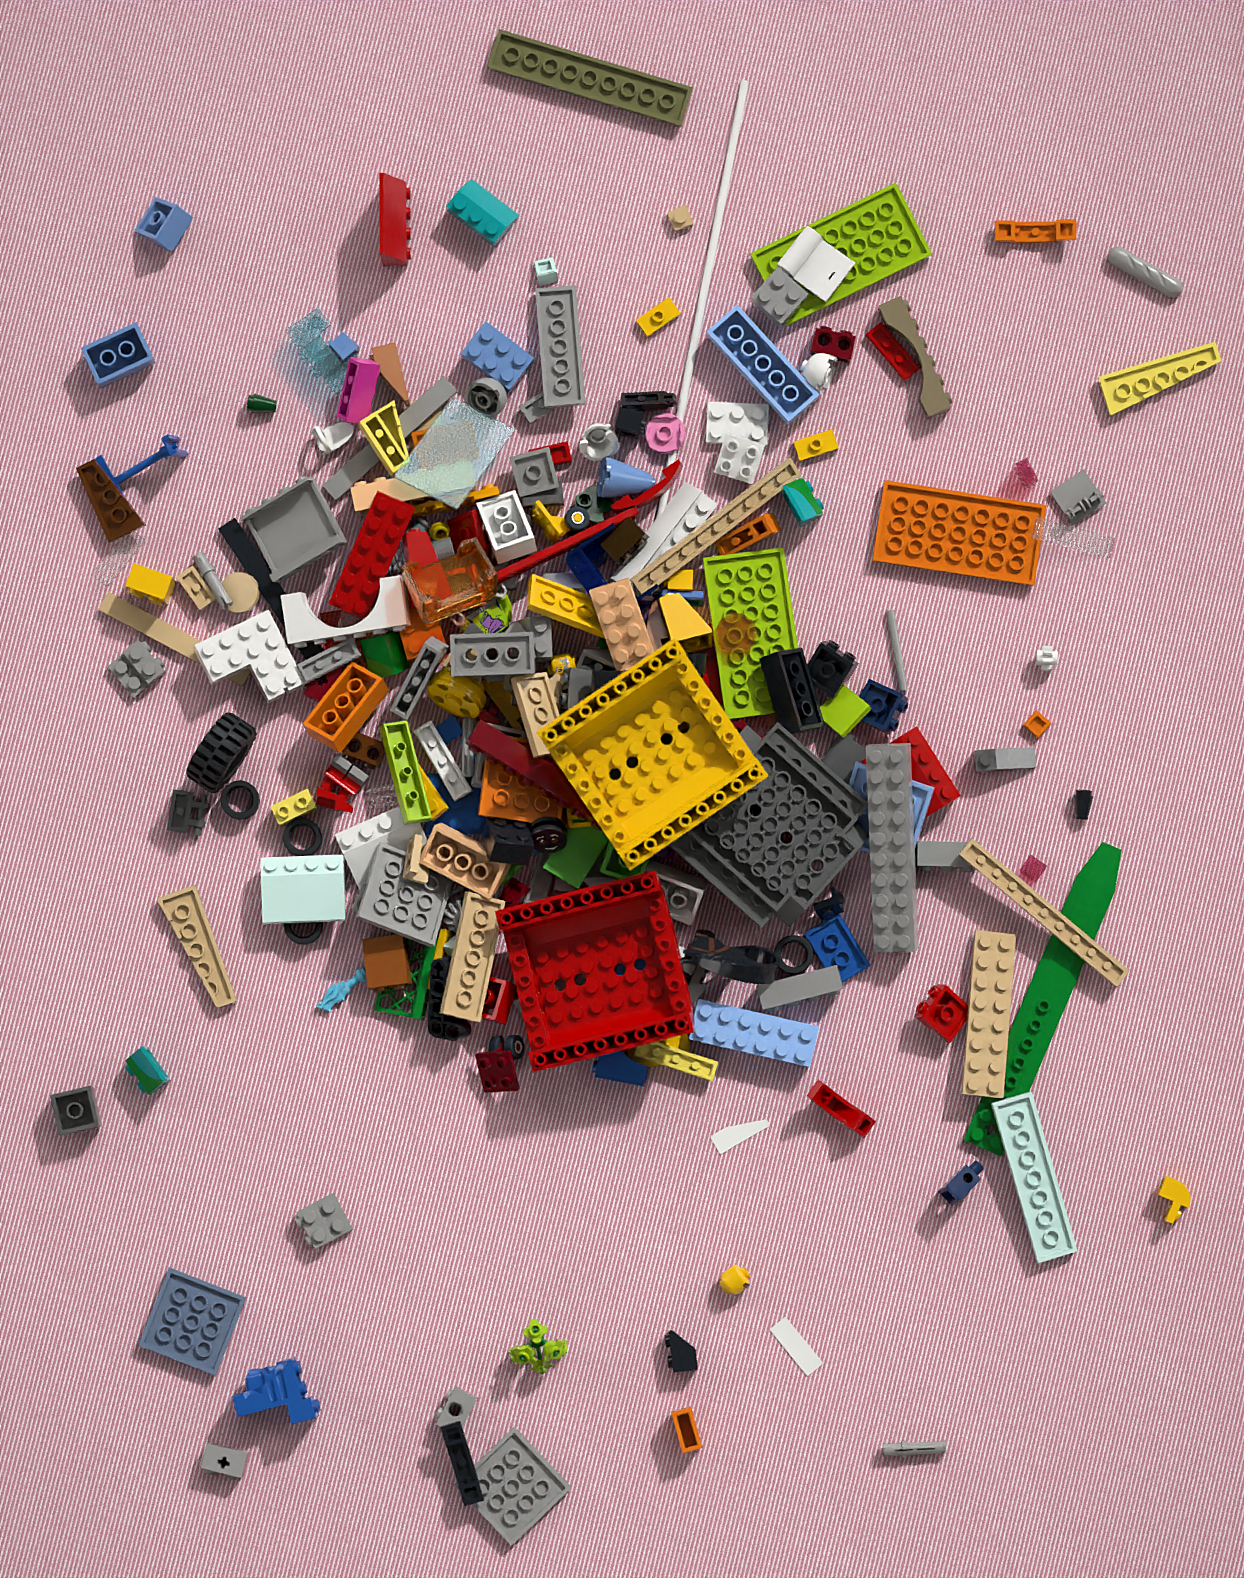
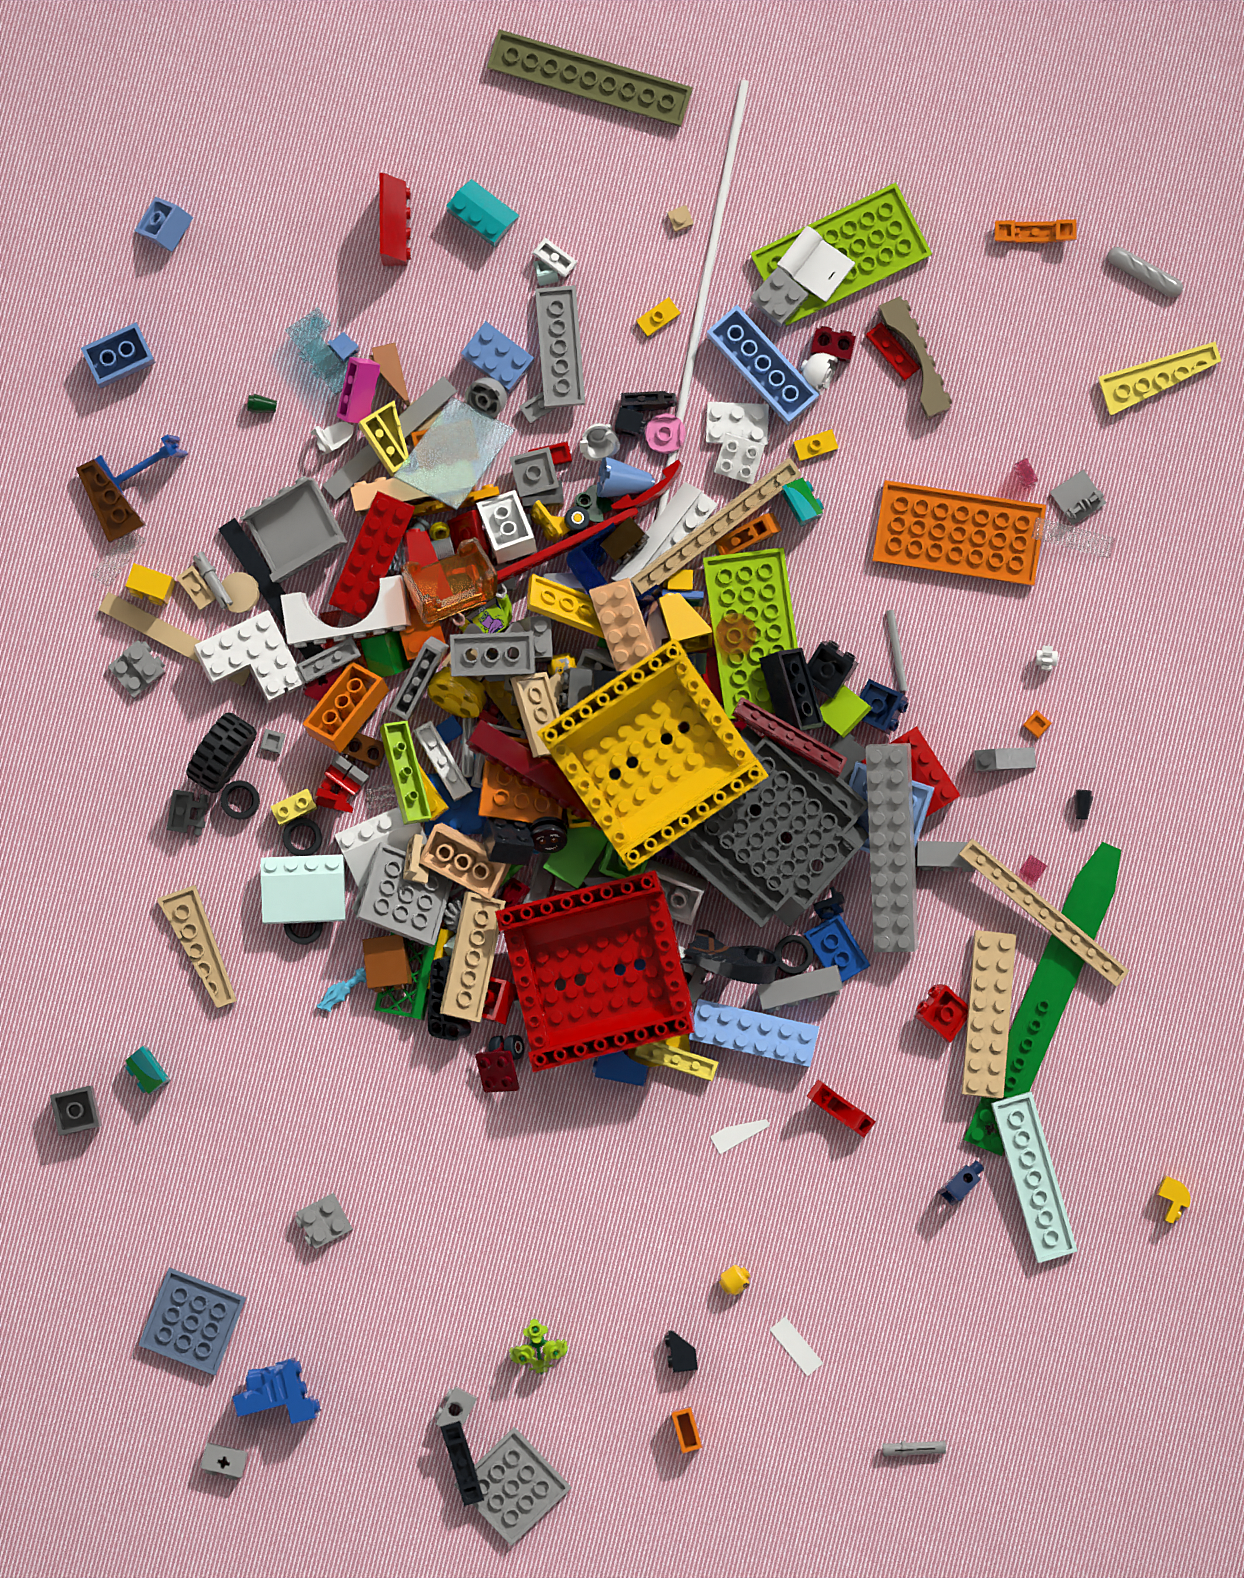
none -> light grey tile [260,729,286,754]
none -> white slope [532,238,577,278]
none -> dark red tile [731,697,848,777]

